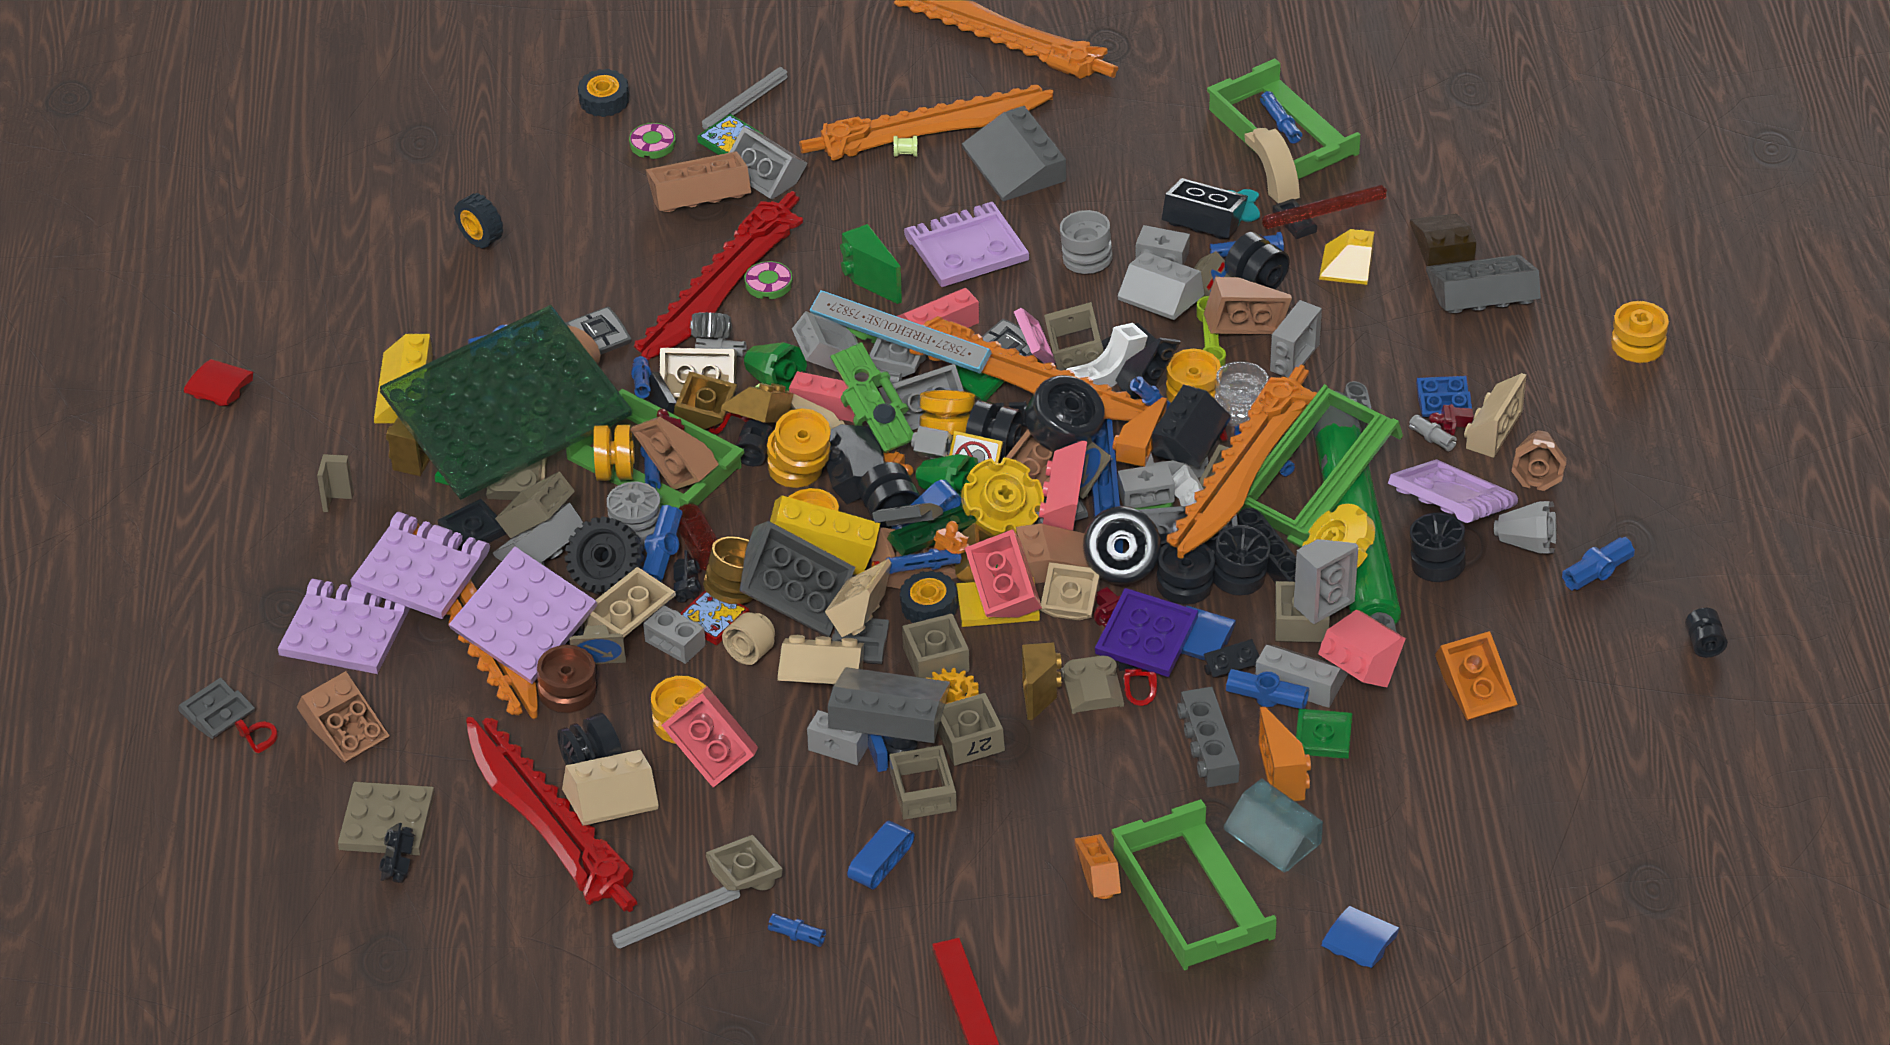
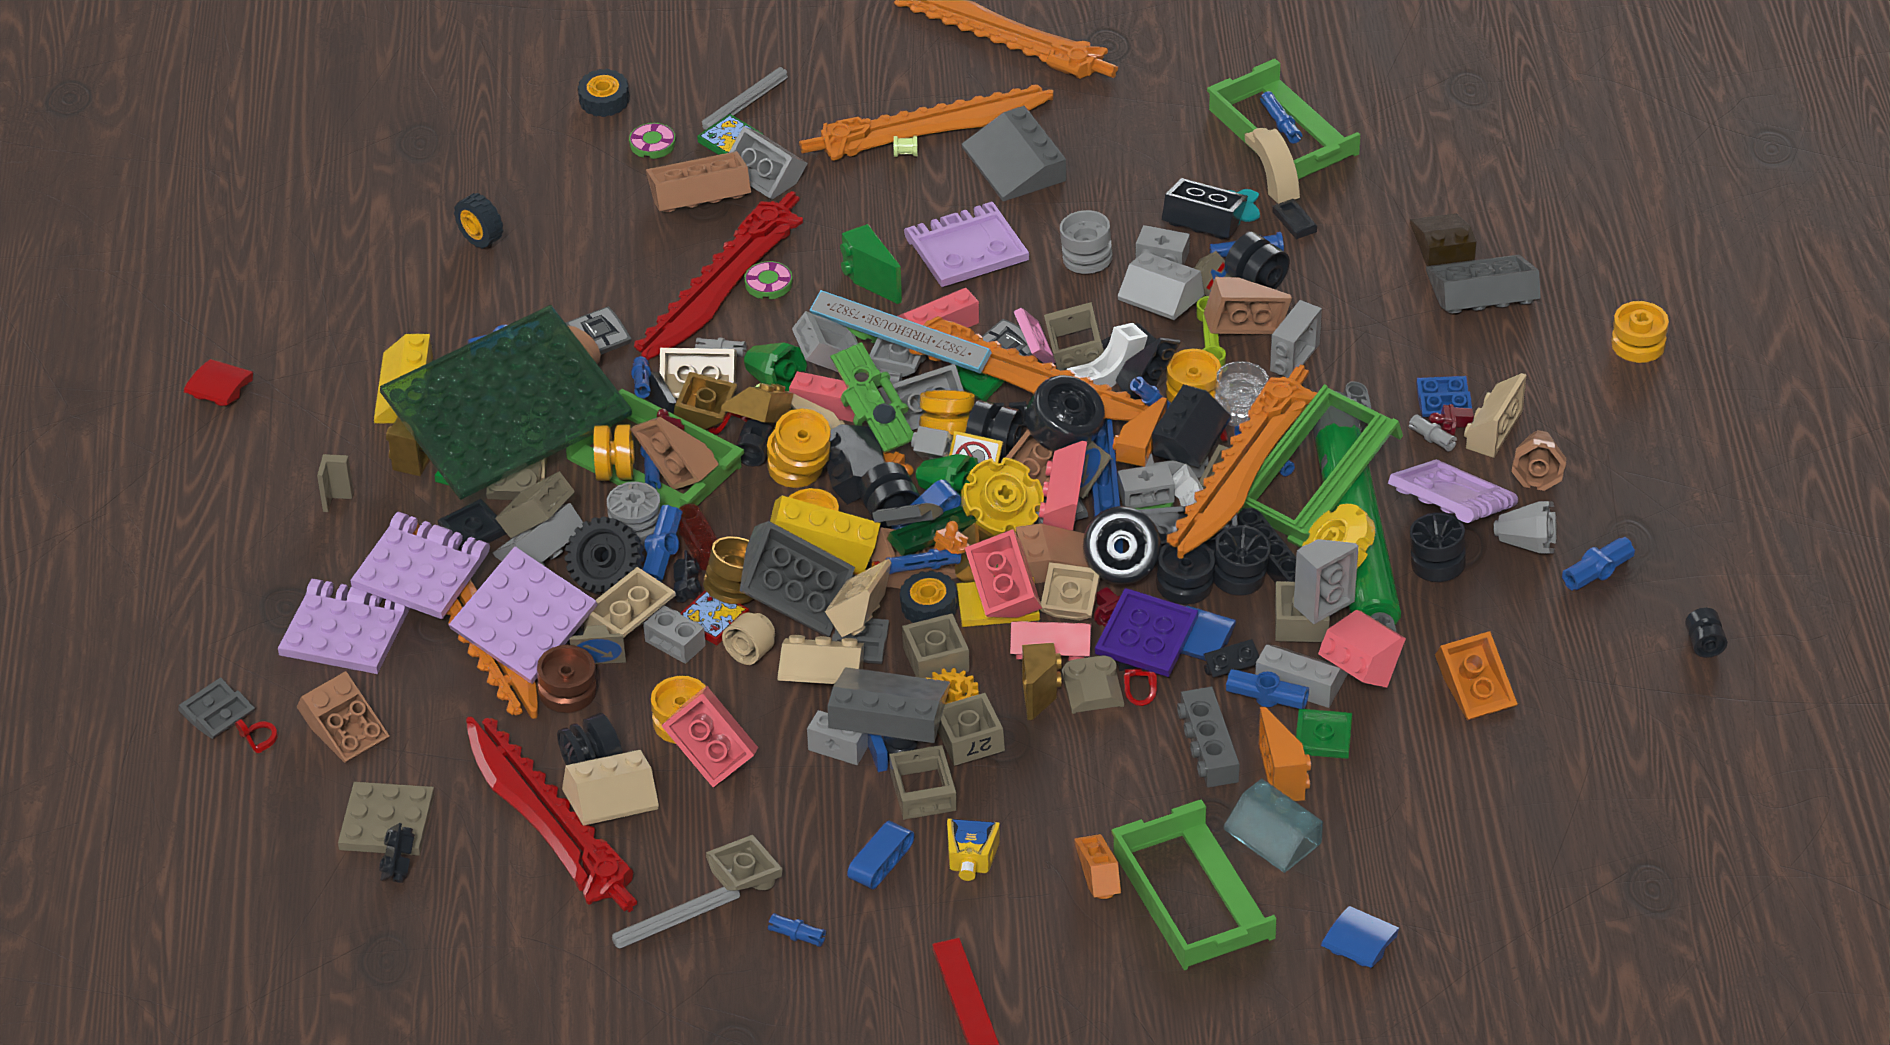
dark grey gear [690,312,732,340] -> none
clear red axle [1262,185,1387,229] -> none
slope [1319,229,1374,285] -> none
none -> torso [947,819,1000,881]
none -> coral slope [1010,621,1092,661]

